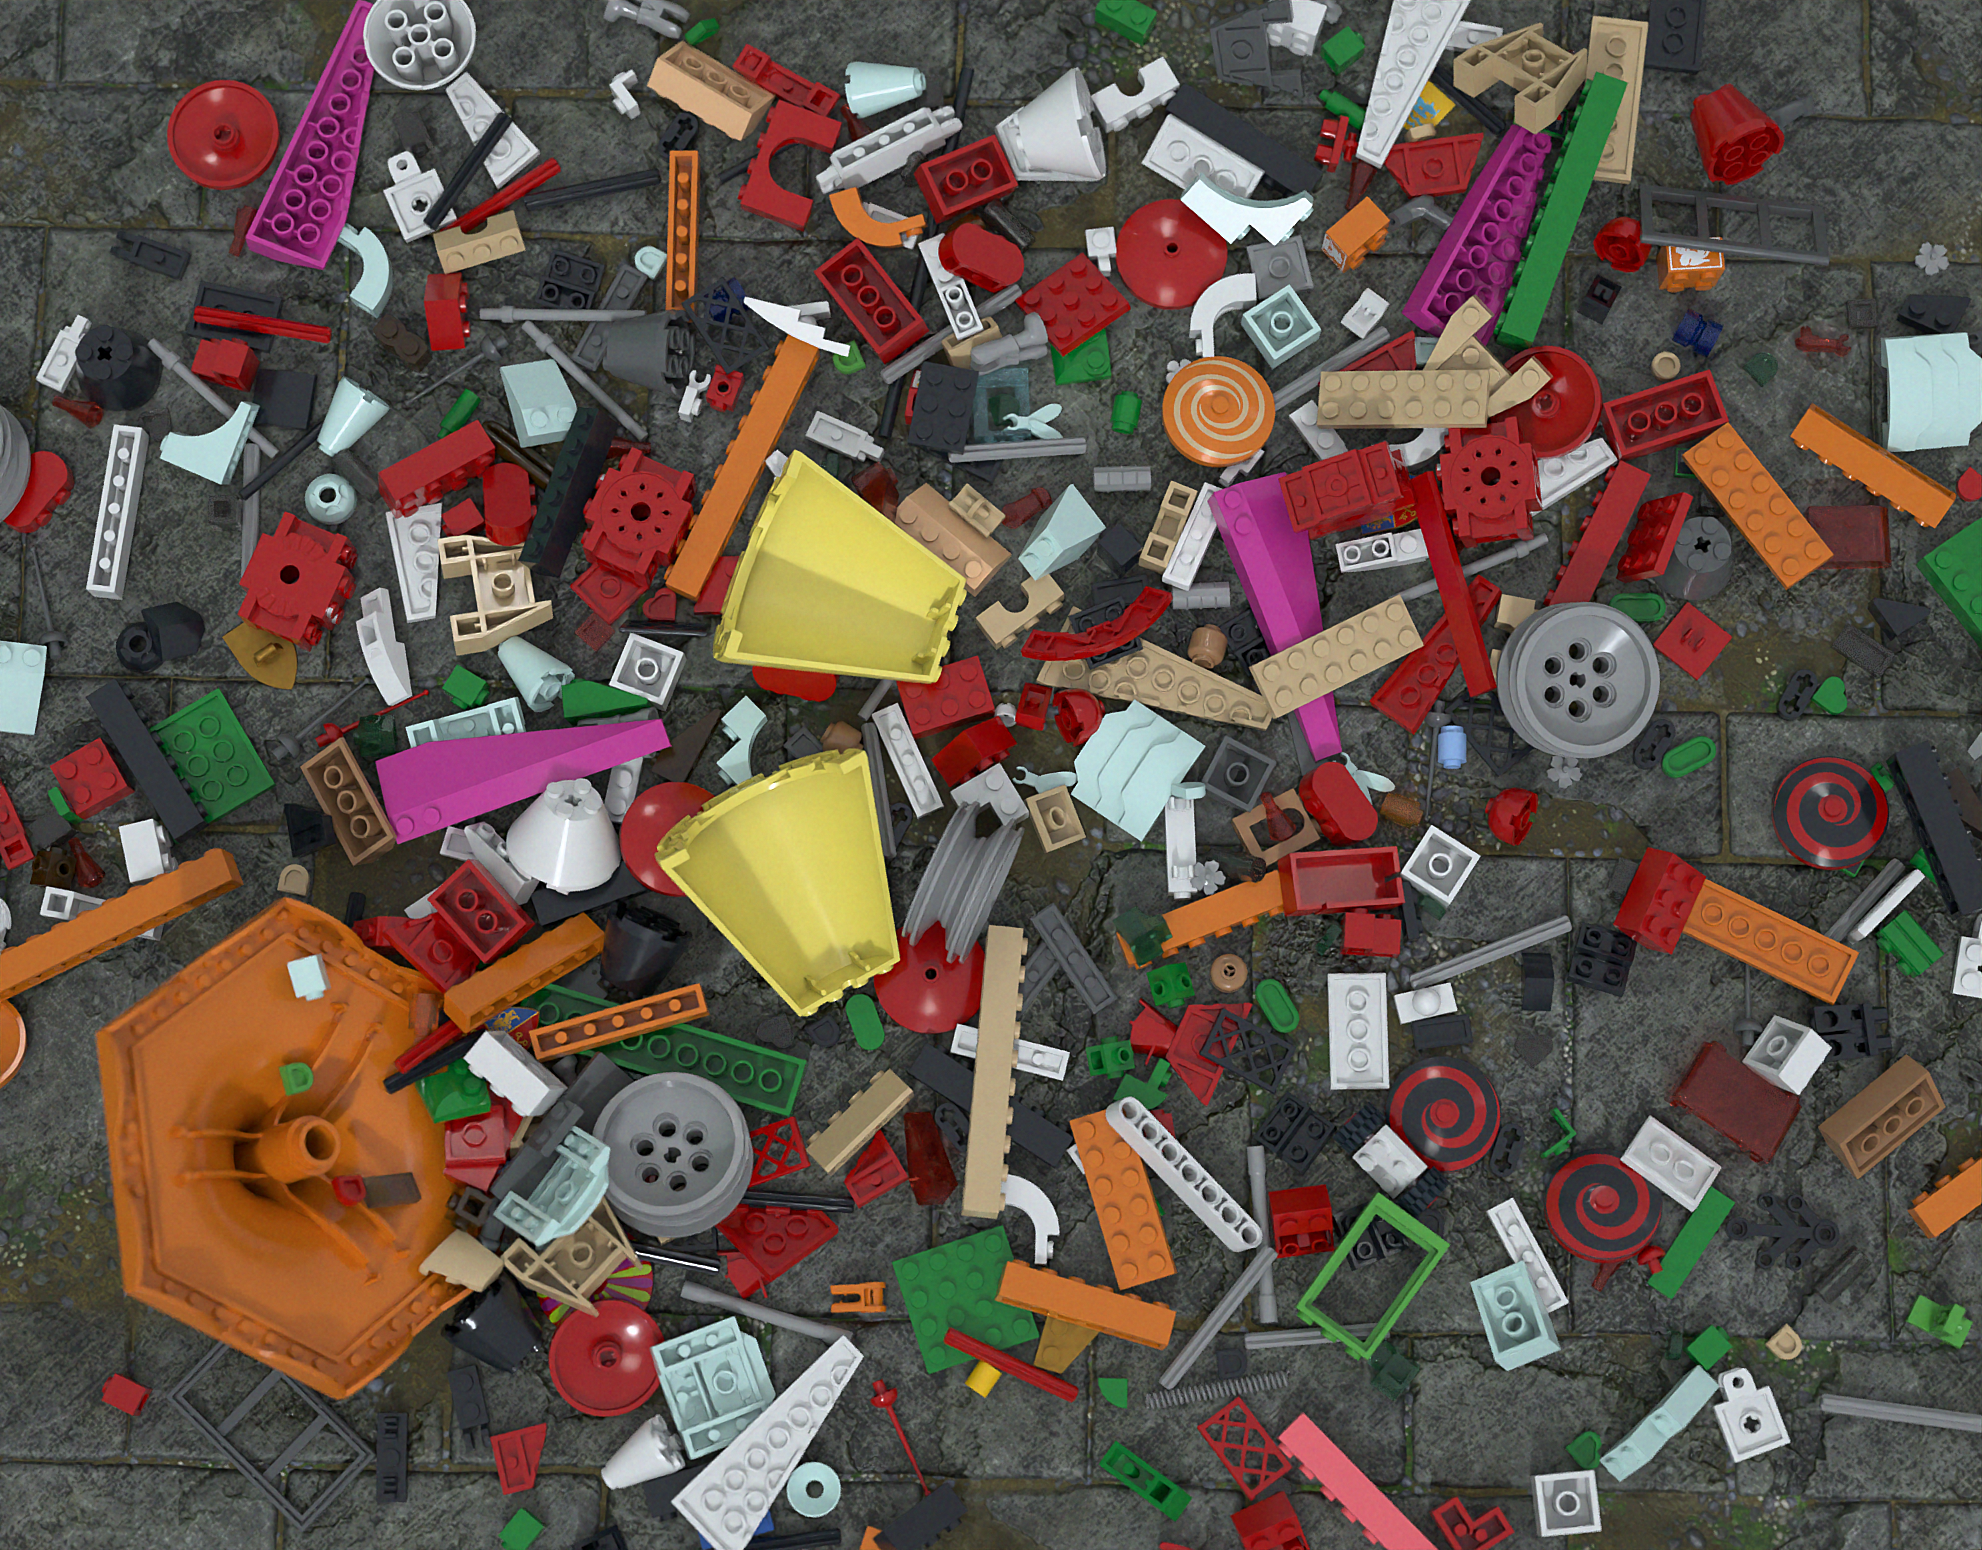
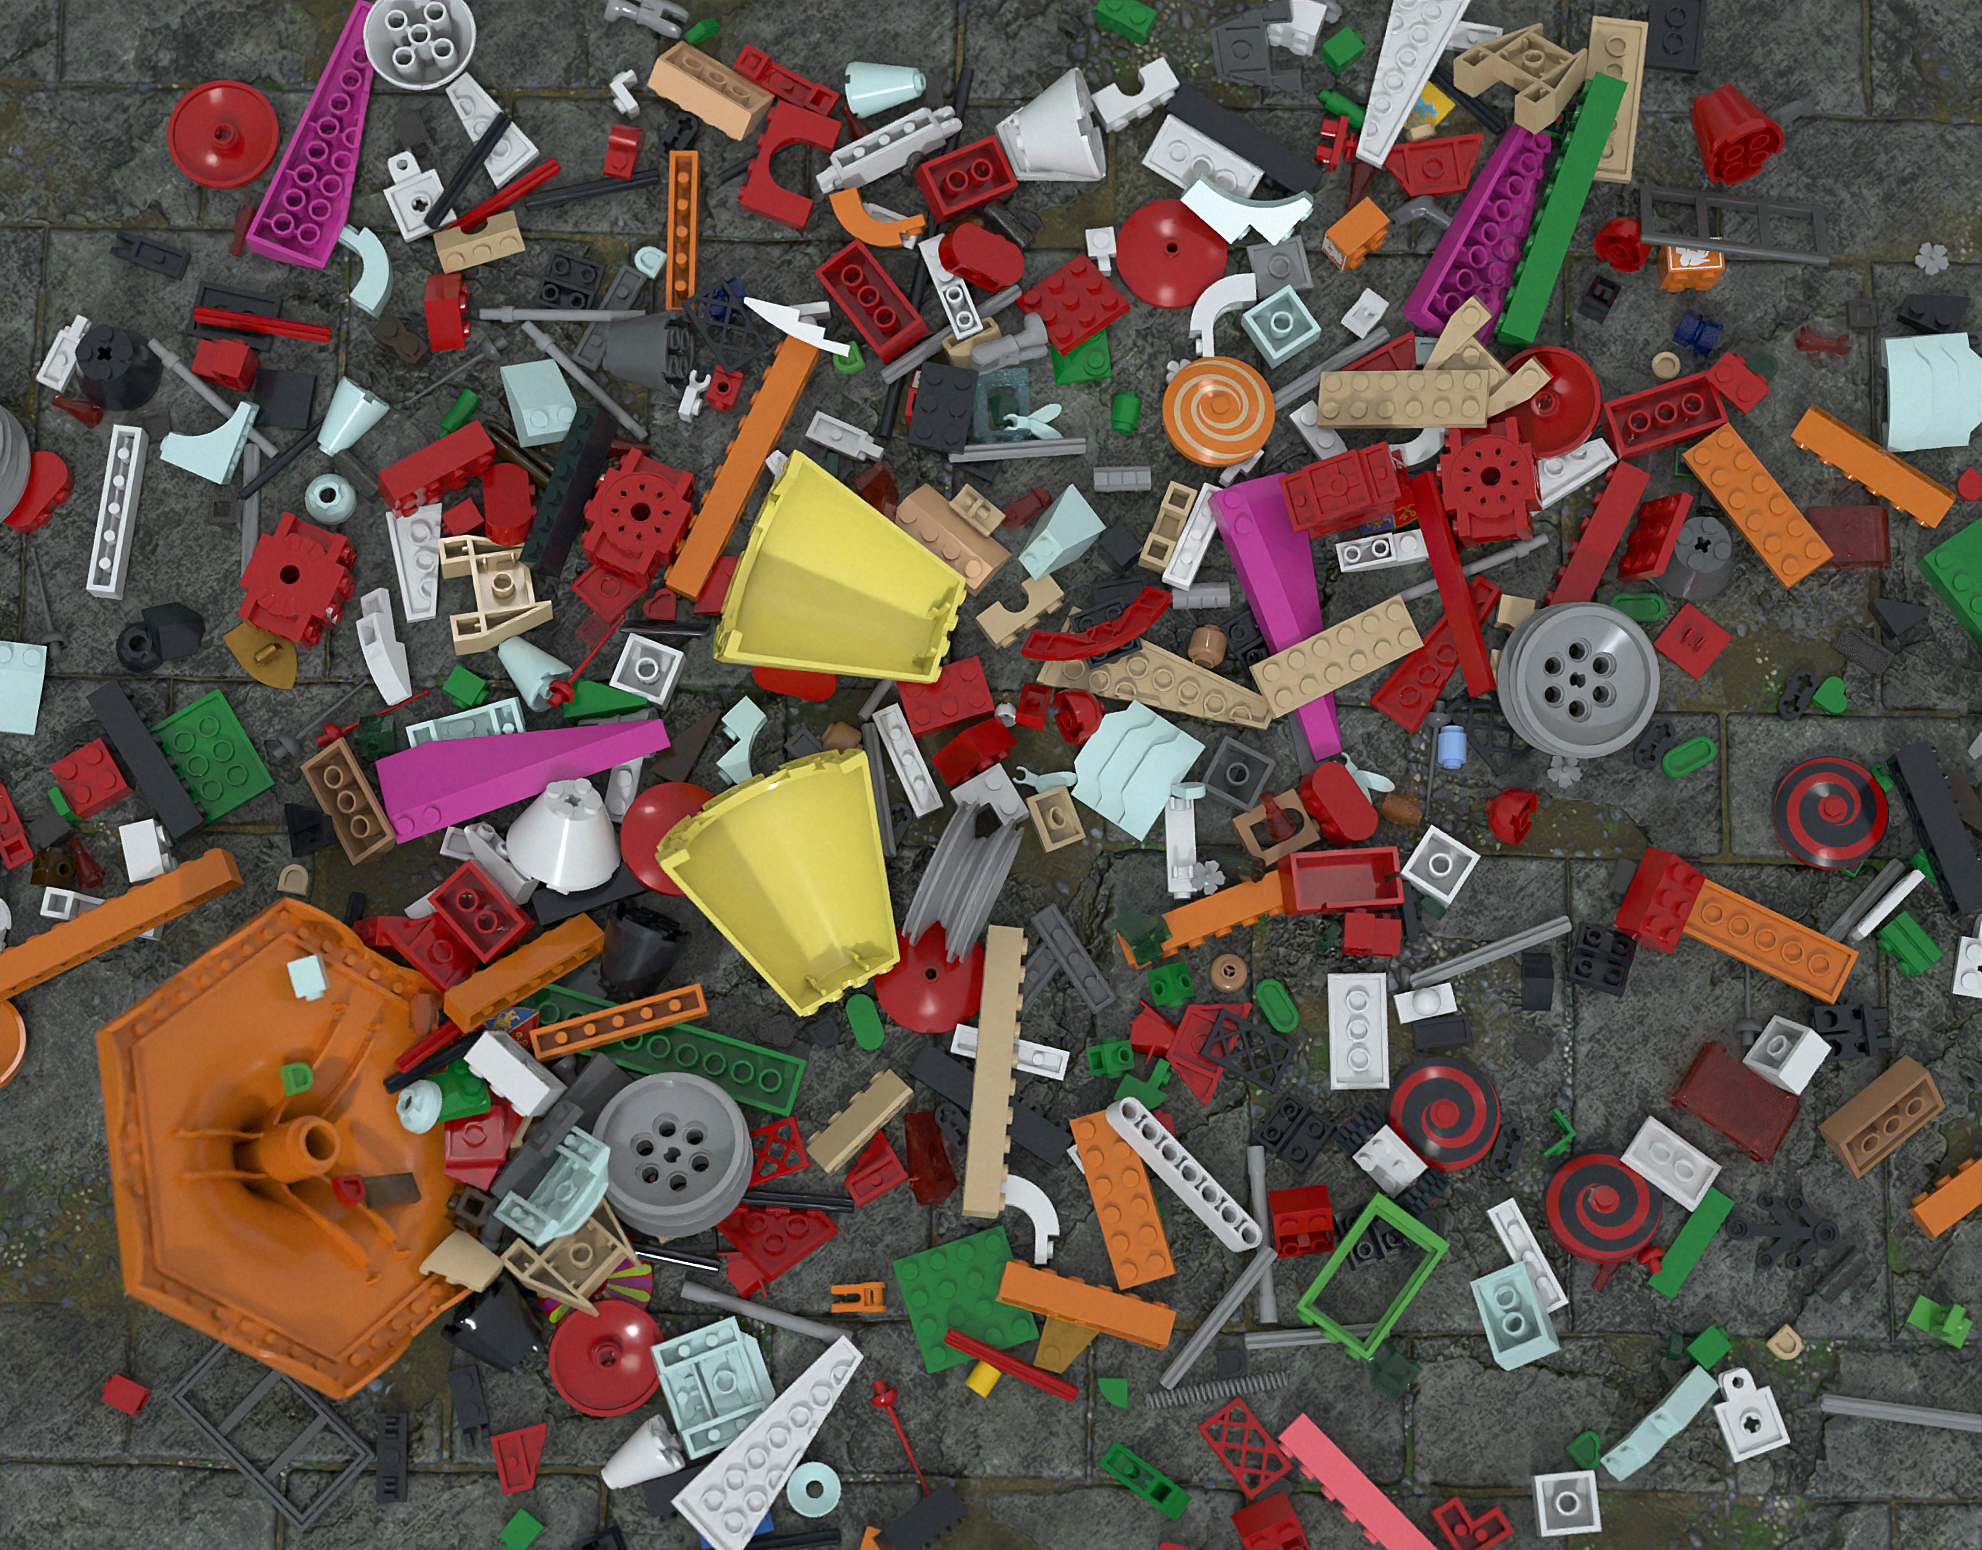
none -> light aqua piece [396,1080,442,1134]
none -> red sword [548,614,626,708]
none -> red brick [603,123,646,181]
none -> red bracket [1703,351,1770,416]

